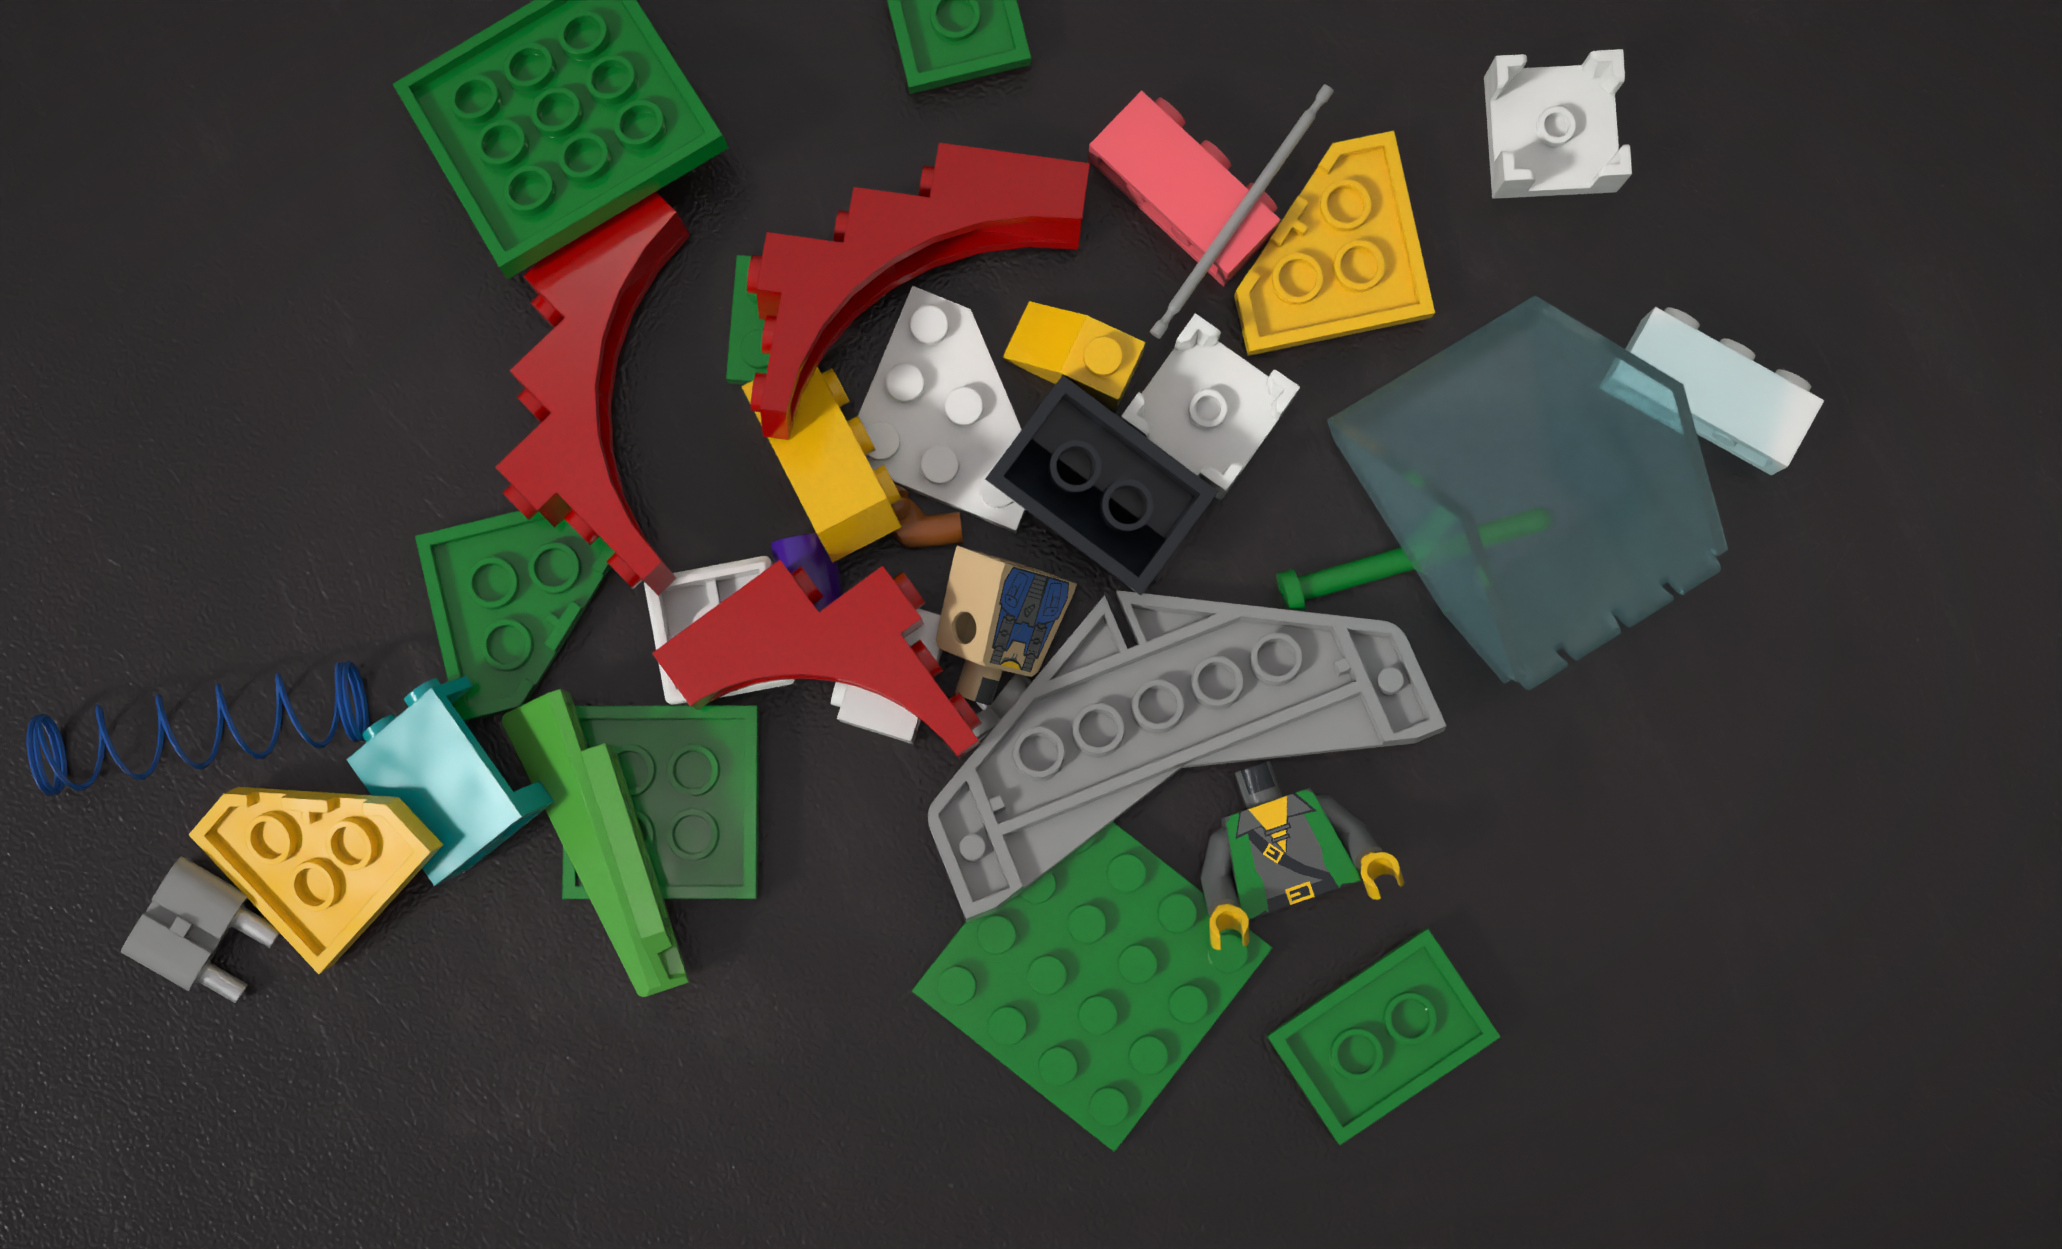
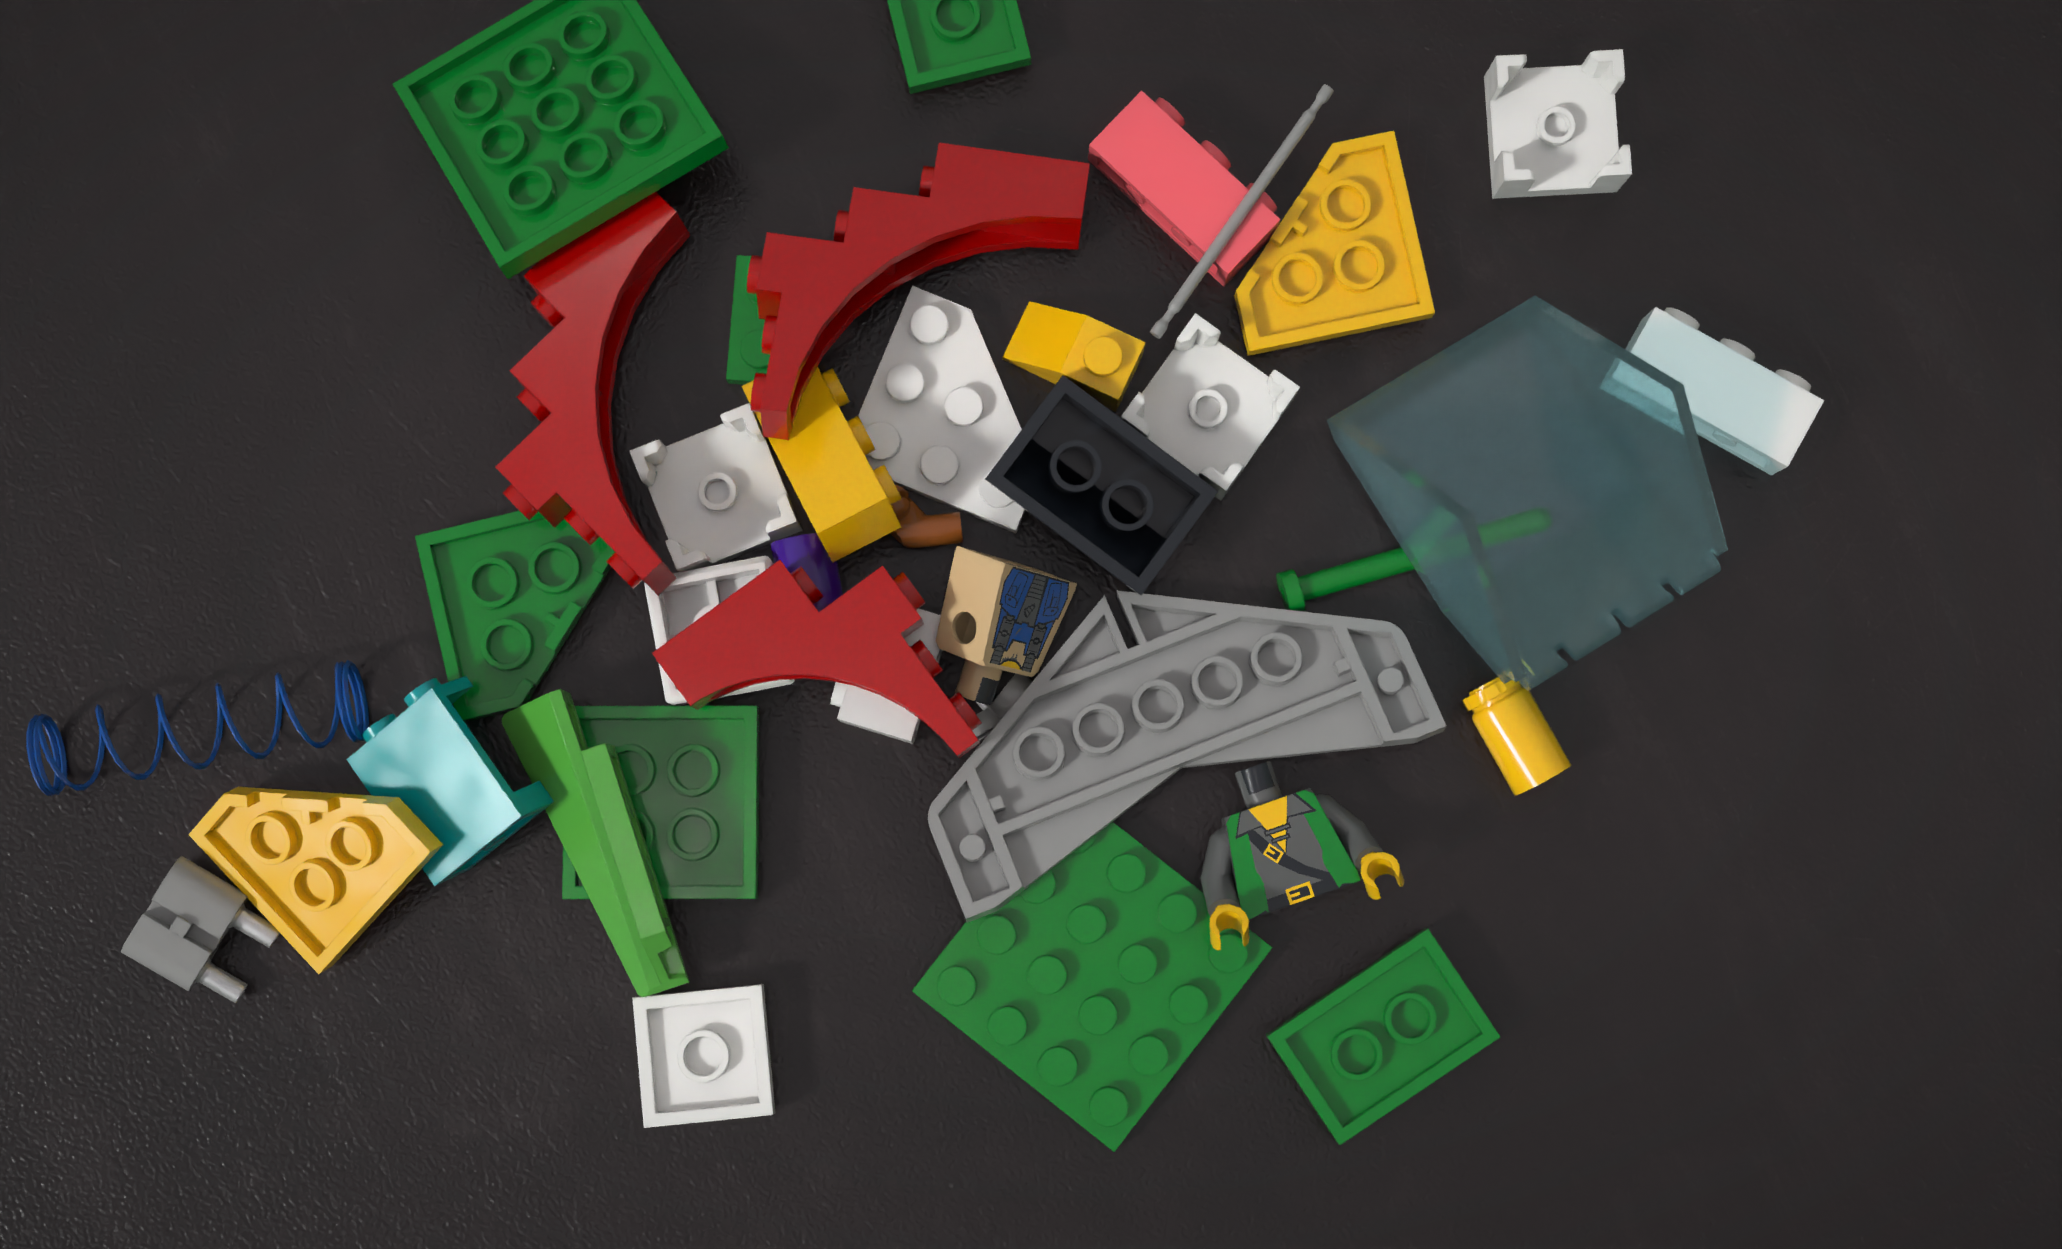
none -> white panel [629,403,803,572]
none -> white plate [632,984,775,1128]
none -> yellow piece [1462,670,1571,796]

